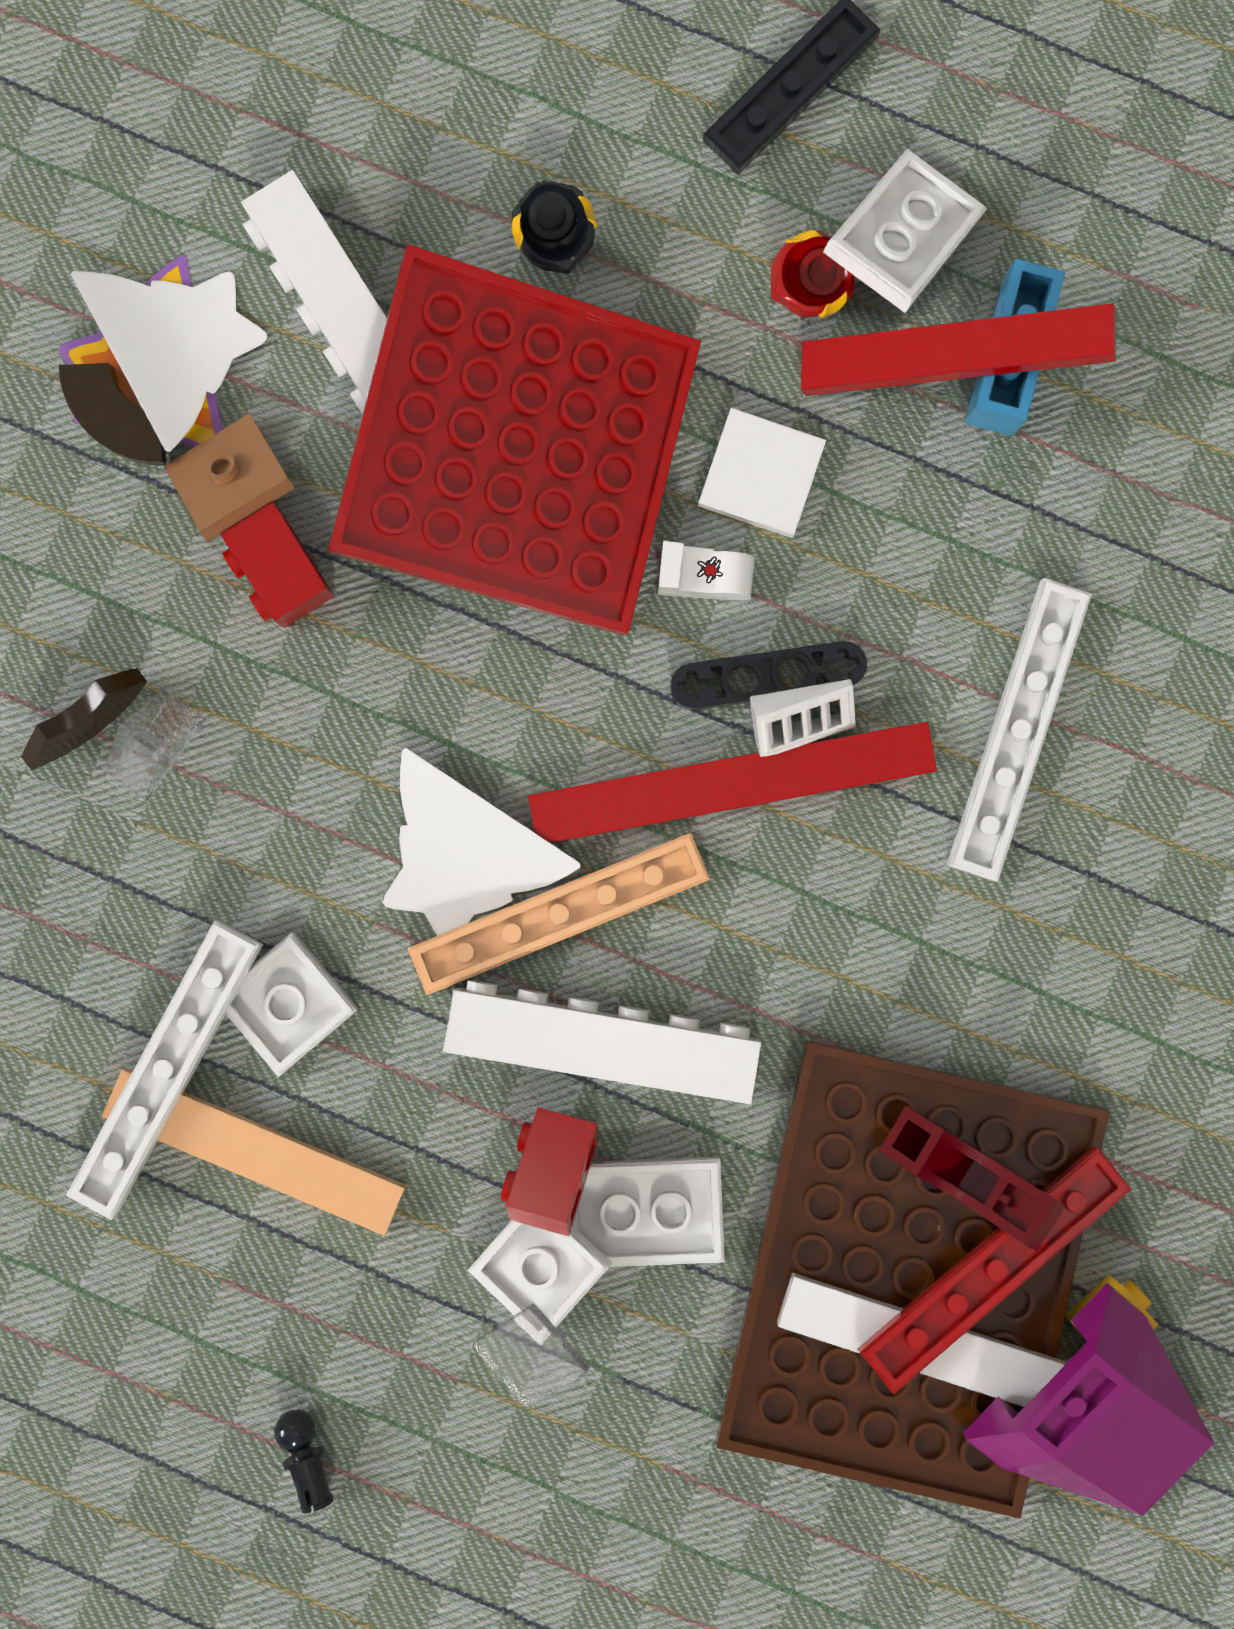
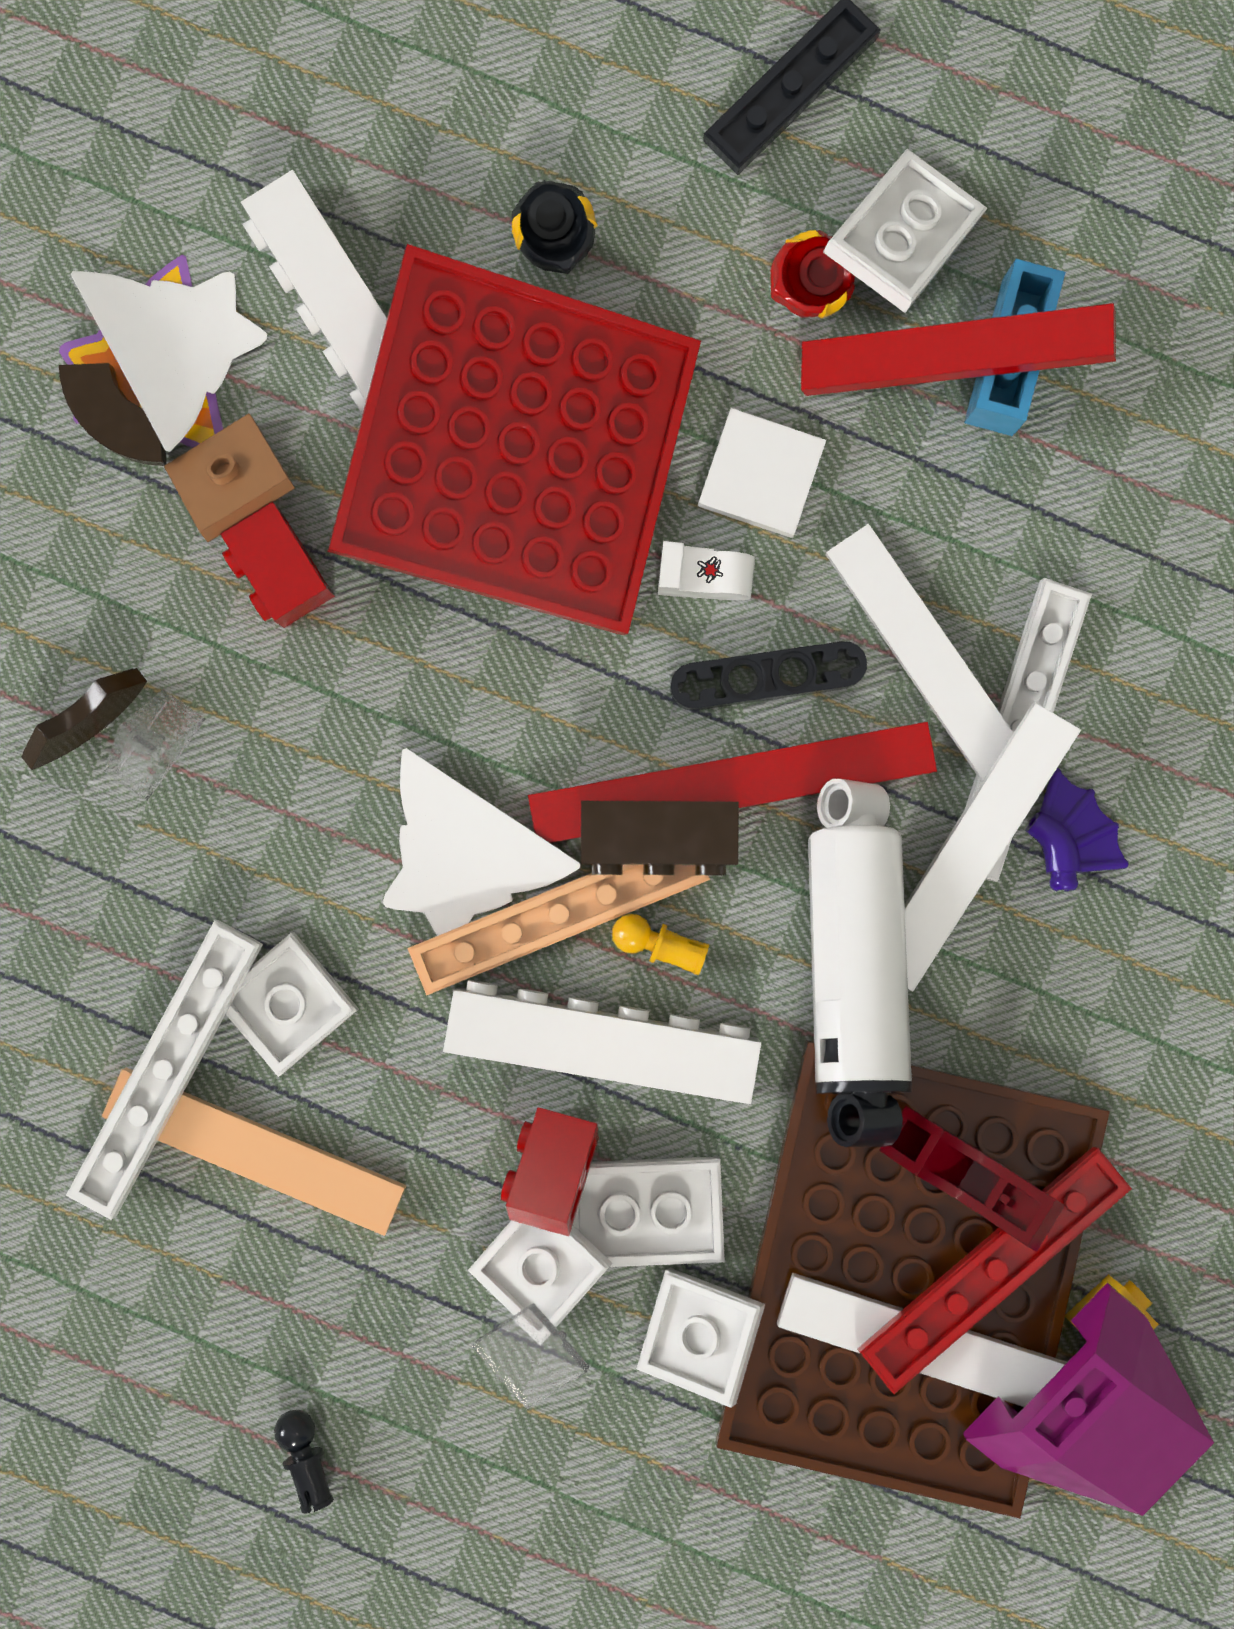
white slope [750,679,856,757] -> none
none -> dark brown brick [581,801,739,876]
none -> yellow pin [612,913,709,975]
none -> white tile [636,1268,765,1408]
none -> white piece [808,779,912,1147]
none -> white tile [826,524,1013,782]
none -> white tile [905,702,1081,991]
none -> dark purple arm [1025,768,1129,891]

